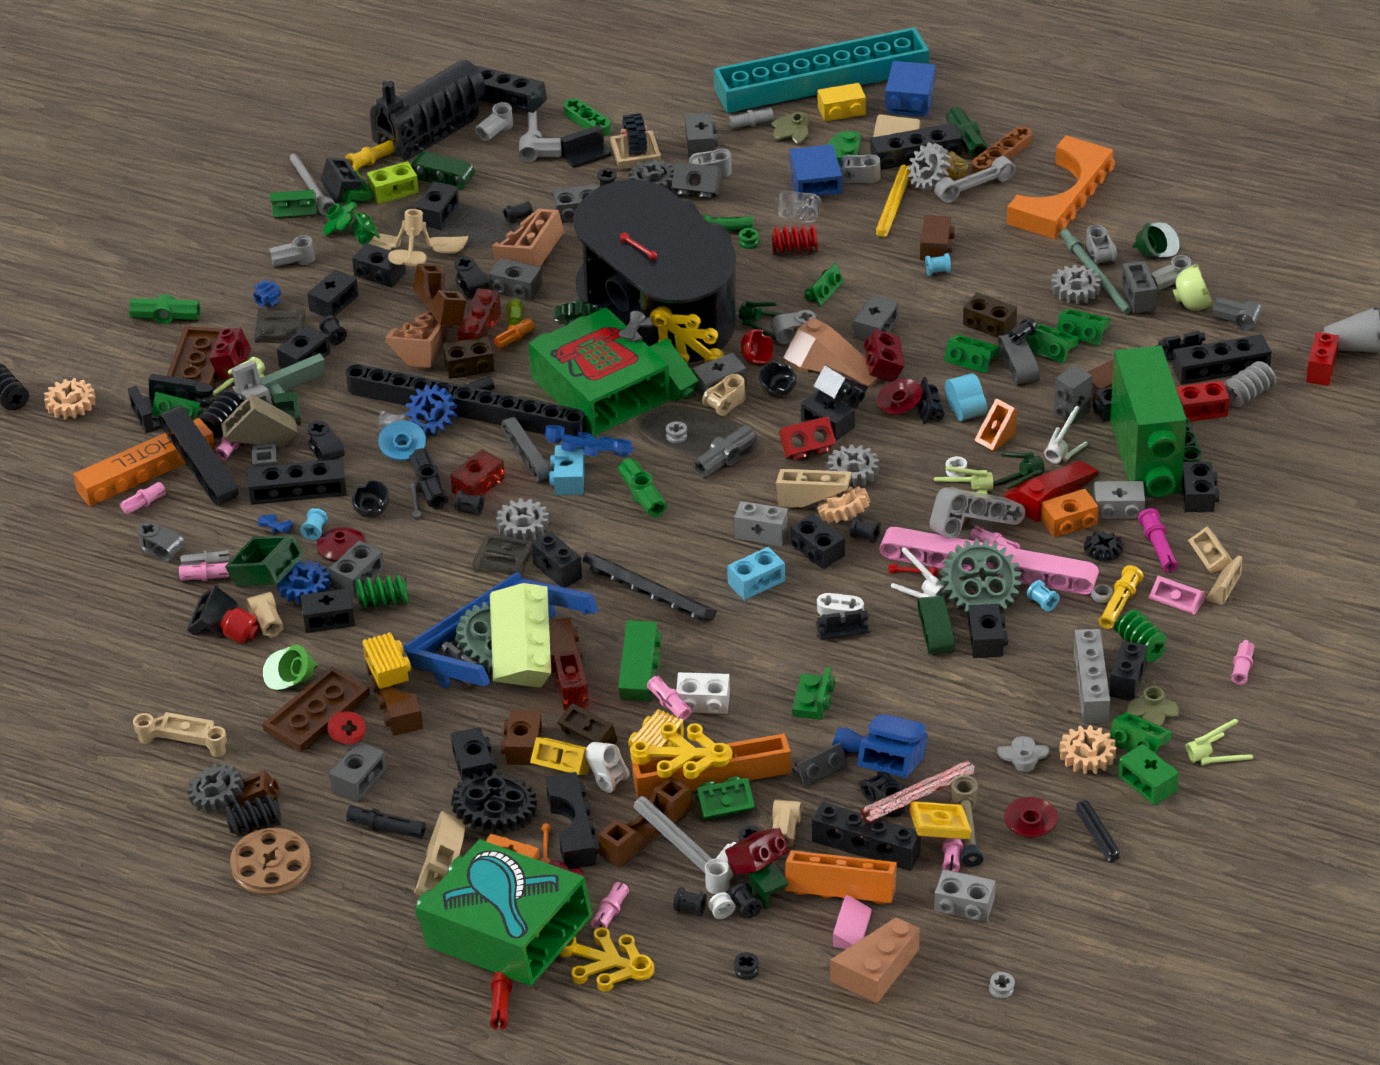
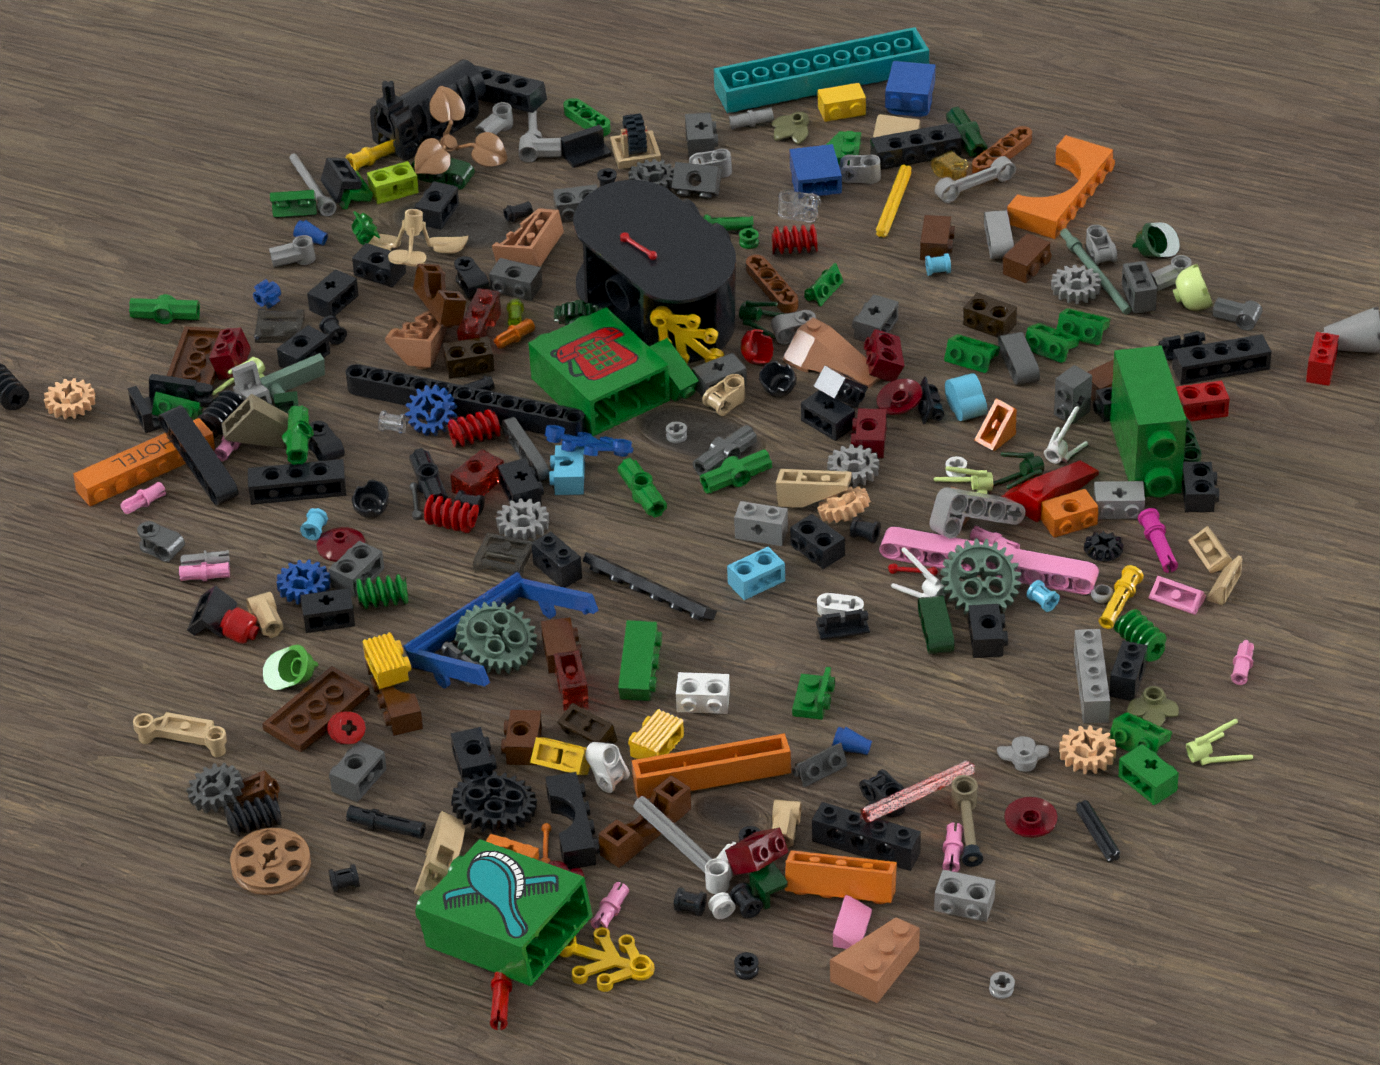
dark green window [225,535,305,586] -> none
dark grey slope [252,443,277,467] -> none
blue piece [258,514,293,533] -> none
green plate [323,202,357,236] -> none
dark azure dish [378,420,426,461] -> none
yellowish green slope [490,583,551,688] -> none
dark grey piece [618,311,653,342] -> none
yellow plant [630,723,732,779] -> none
bright pink pin [647,676,692,720] -> none
green bracket [695,776,755,820] -> none
red brick [779,416,836,460] -> none
blue brick [857,715,928,778] -> none
light grey gear [908,143,951,191] -> none
yellow plate [909,801,972,839] -> none
black pin [1009,318,1037,345] -> none
light grey piece [1224,361,1276,407] -> none
none -> green piece [282,405,314,465]
none -> blue cone [293,220,328,246]
none -> black bush [328,864,360,893]
none -> medium nougat plant [415,86,507,175]
none -> red piece [424,494,479,533]
none -> red piece [448,409,501,447]
none -> black brick [498,458,544,506]
none -> green piece [700,449,772,494]
none -> dark orange beam [746,255,798,313]
none -> dark red brick [851,408,887,458]
none -> light grey beam [984,210,1014,259]
none -> reddish brown brick [1003,233,1052,283]

